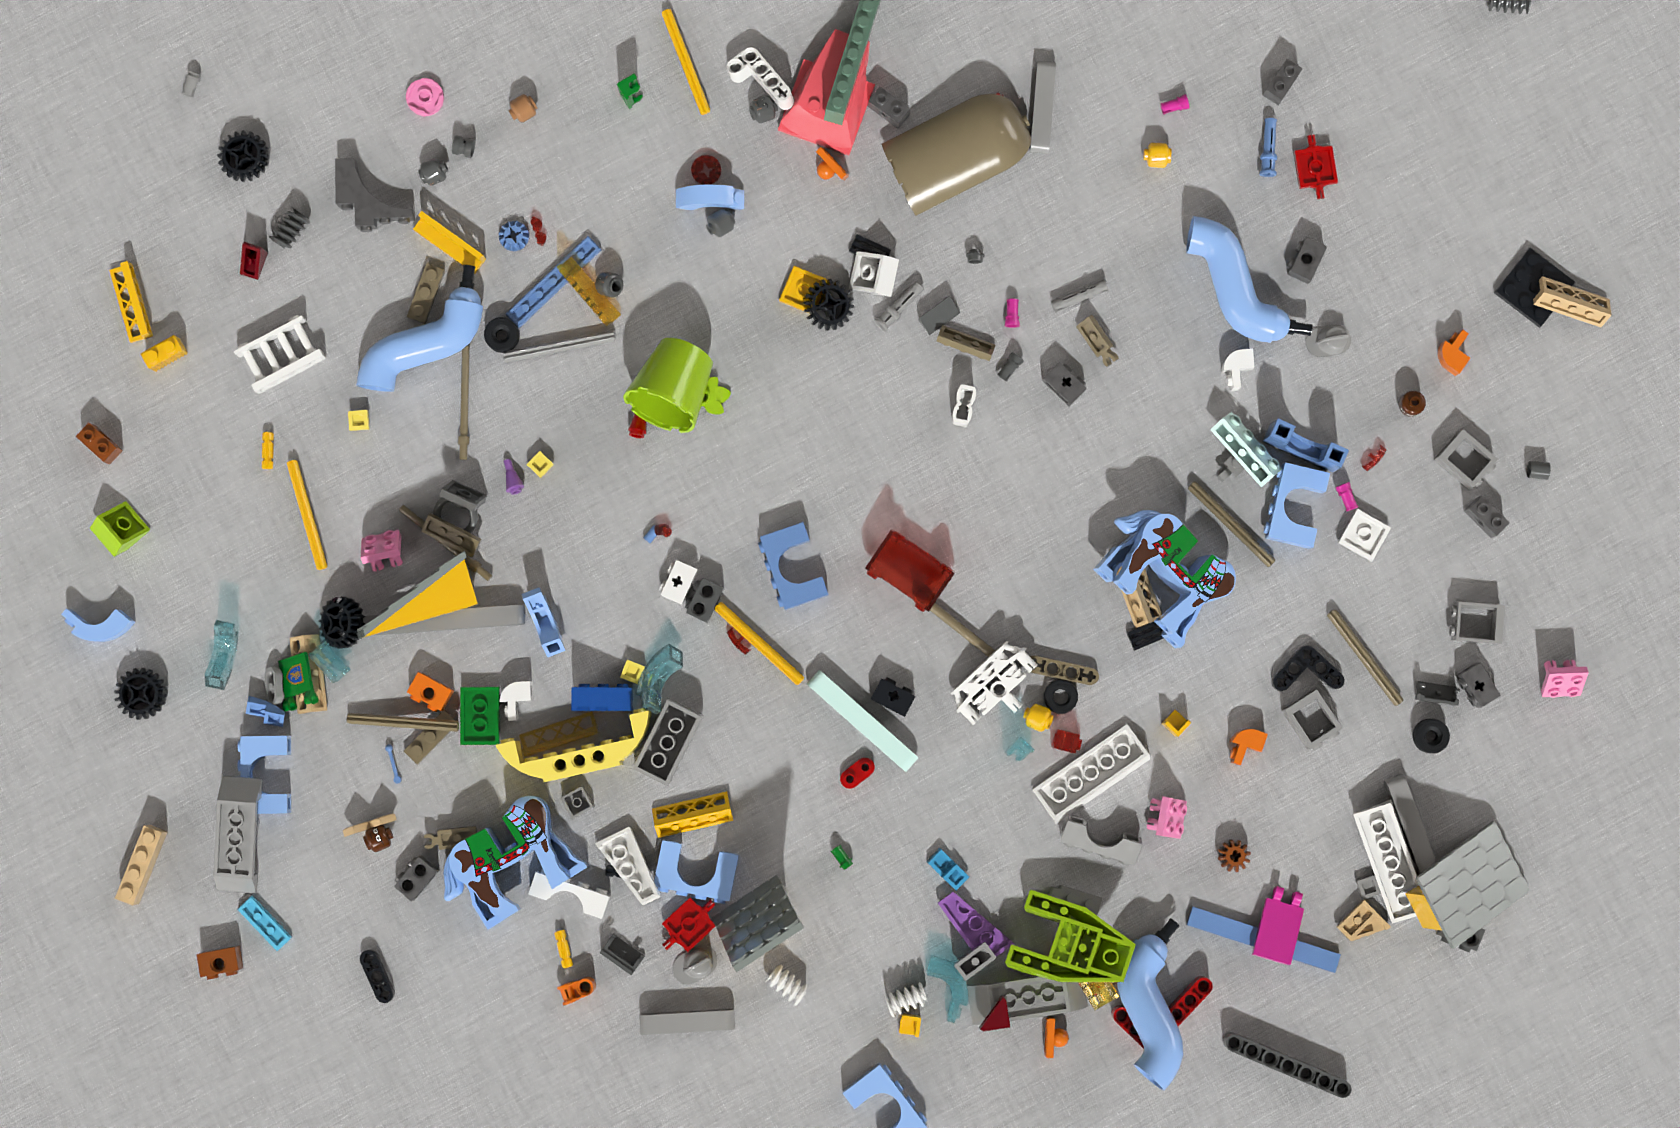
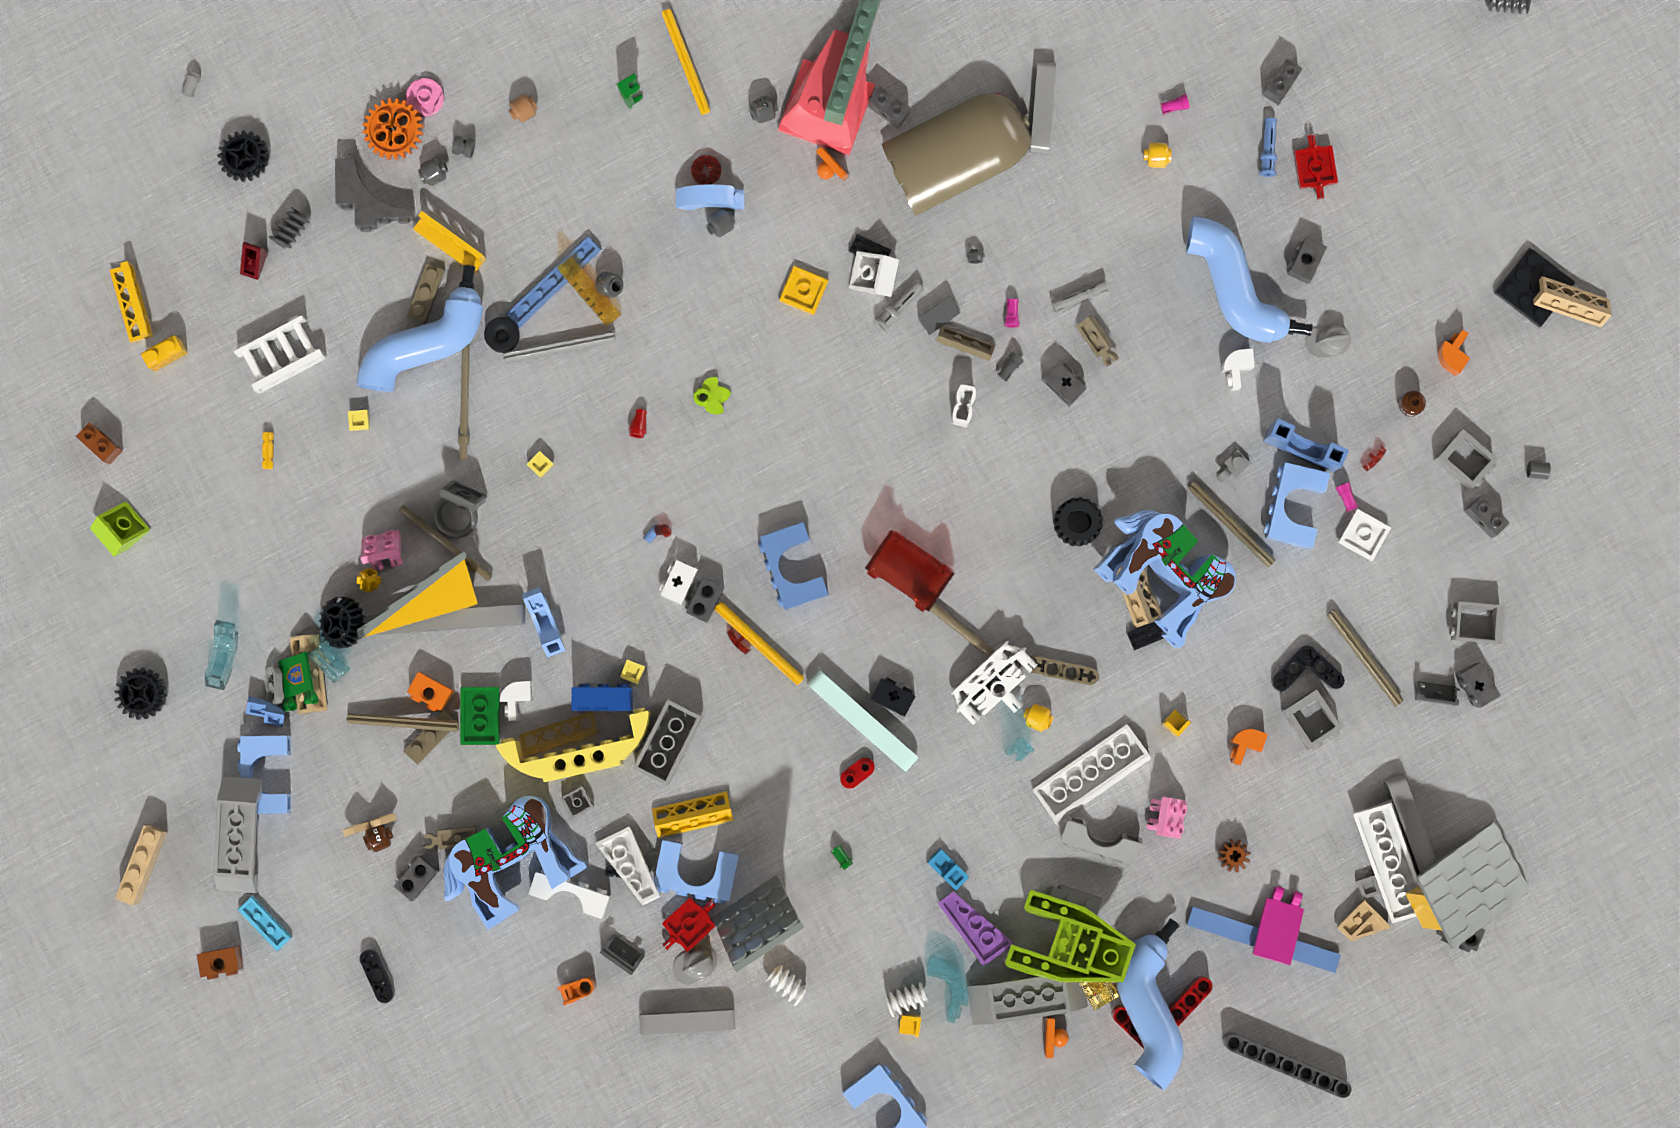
light blue arch [61,609,135,642] -> none
yellow axle [287,460,327,570] -> none
medium blue hinge [385,744,402,784] -> none
dark tan plate [421,513,482,557] -> none
medium blue gear [499,221,529,251] -> none
medium lavender cone [503,459,525,495] -> none
clear red piece [531,217,547,246] -> none
yellow axle [554,930,573,968] -> none
lime cone [623,338,713,433] -> none
clear light blue arch [637,644,683,714] -> none
white beam [727,47,794,110] -> none
black gear [803,279,854,331] -> none
light grey slope [954,942,997,981] -> none
dark red slope [979,996,1010,1032] -> none
black tyre [1044,680,1078,714] -> none
clear red brick [1052,729,1082,754] -> none
light aqua brick [1210,412,1282,487] -> none
black tyre [1413,719,1450,753] -> none
bright pink plate [1541,660,1589,698] -> none
none -> yellow gear [356,568,381,592]
none -> orange gear [362,98,425,160]
none -> black tyre [1053,497,1103,547]

